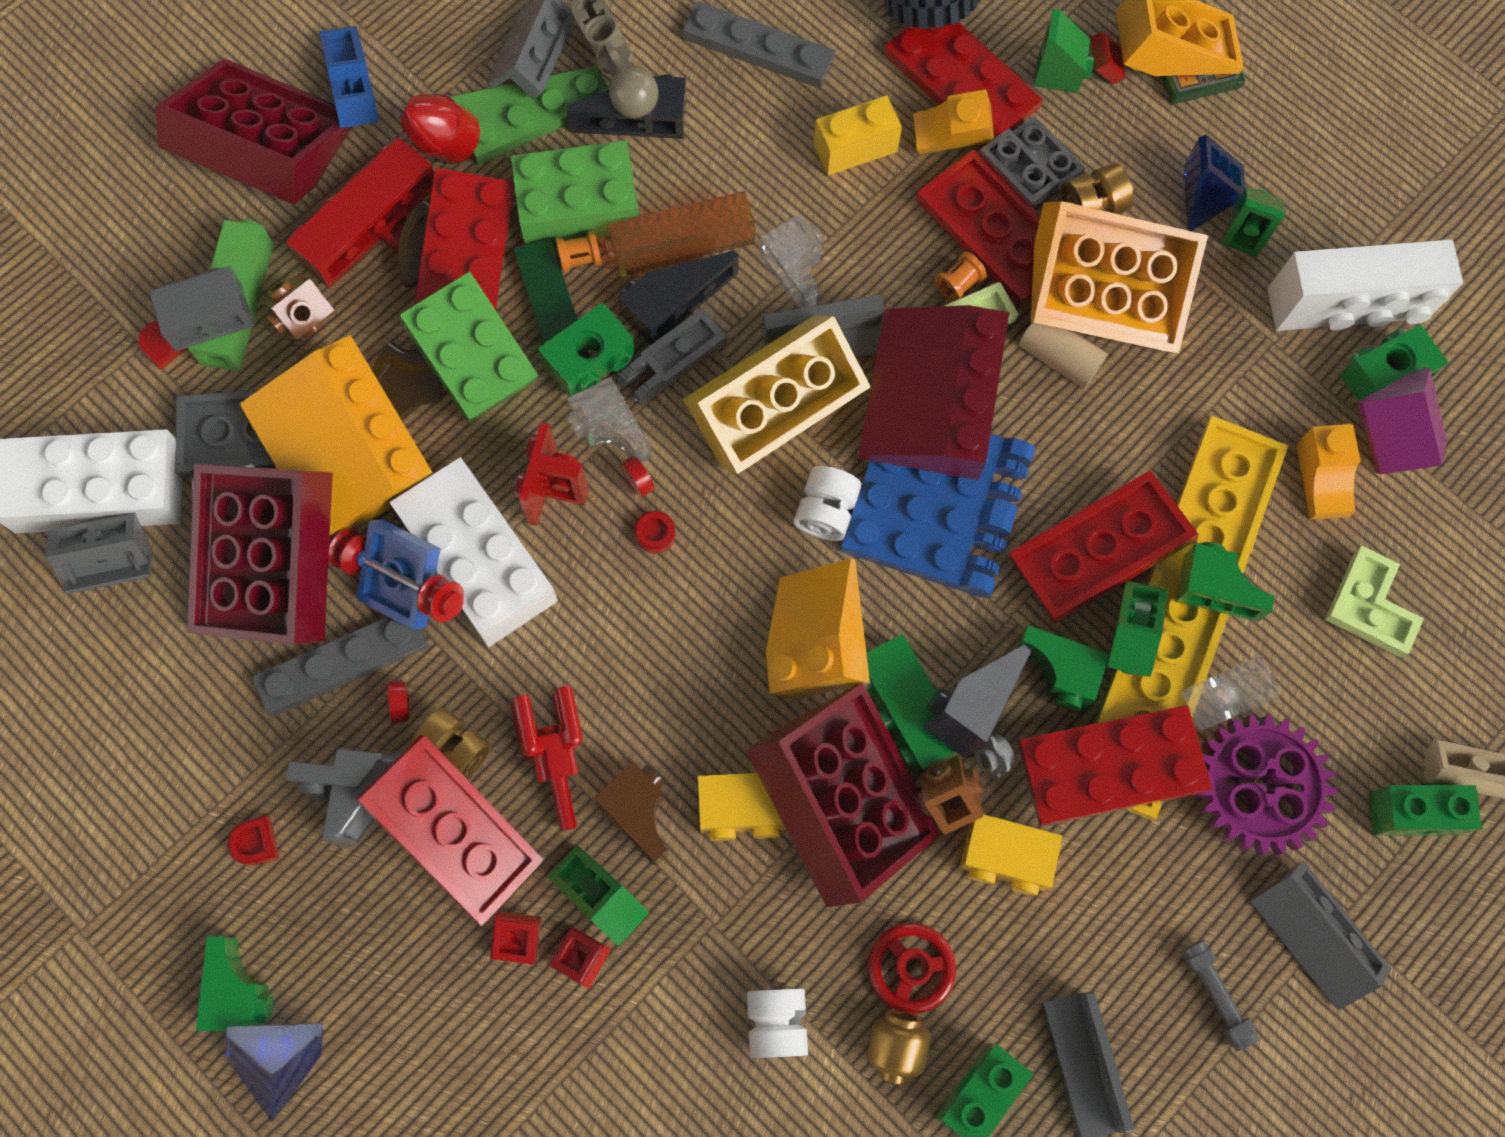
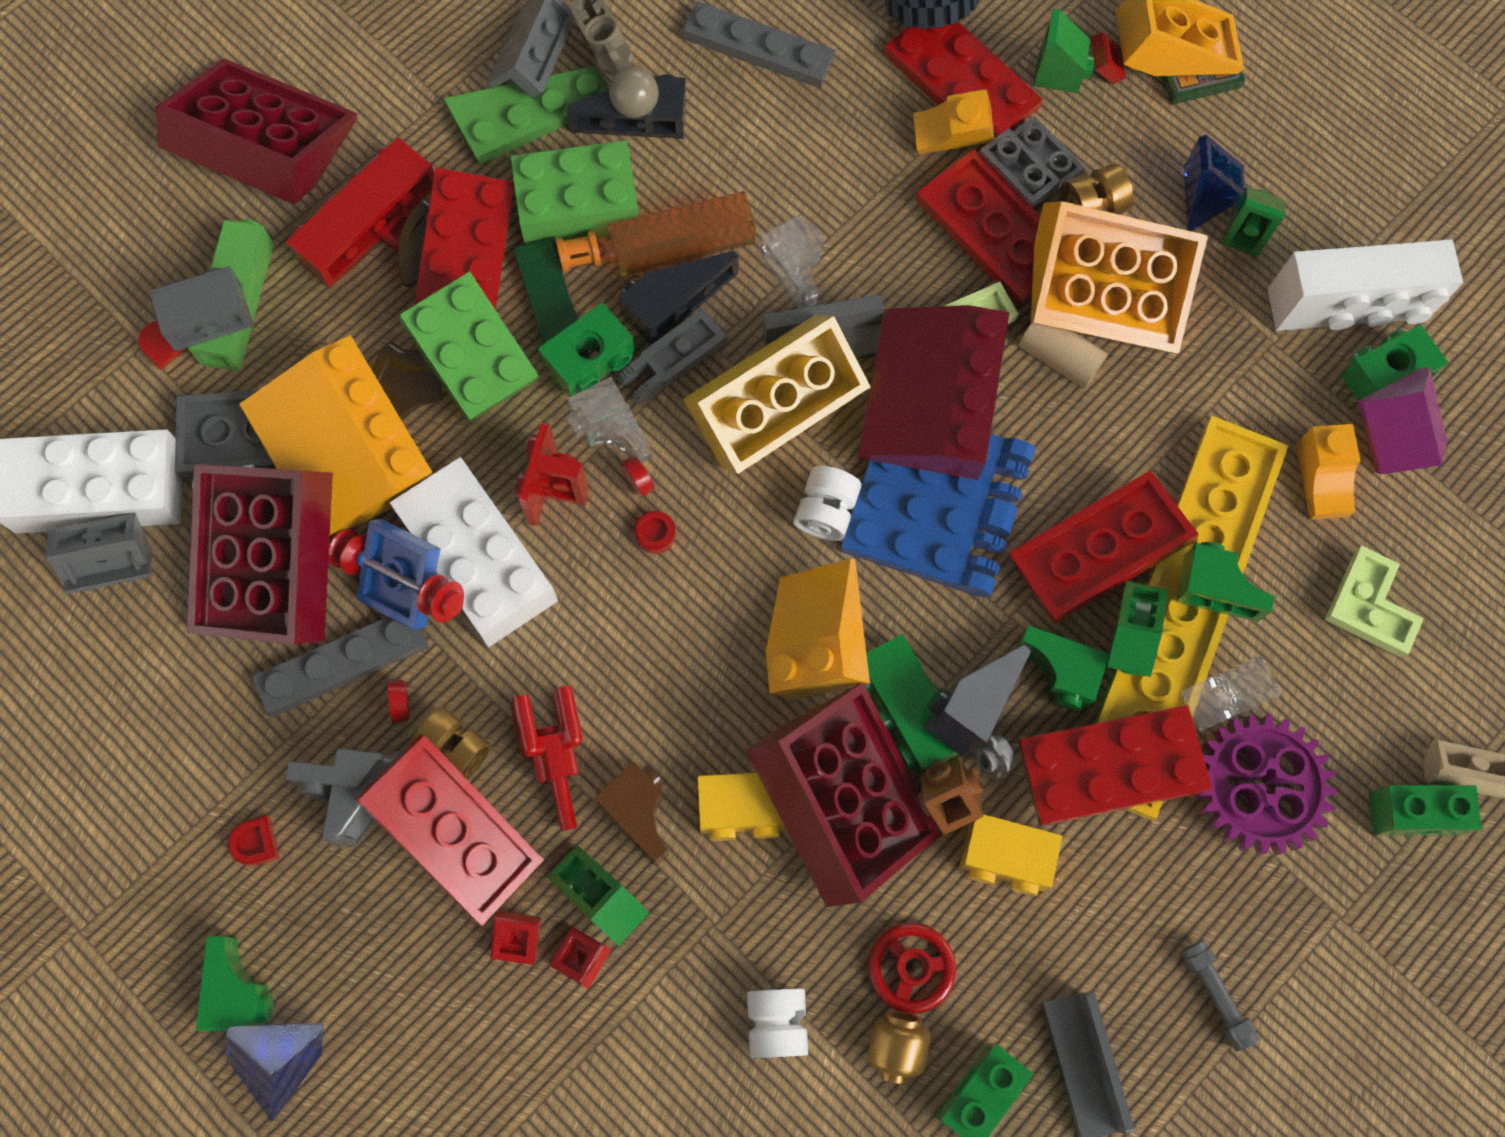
brick [262,273,335,340] -> none
blue slope [319,26,379,128] -> none
red helmet [400,93,480,165] -> none
yellow brick [813,95,902,176] -> none
orange bush [934,251,987,303] -> none
dark grey panel [1252,861,1391,1009] -> none

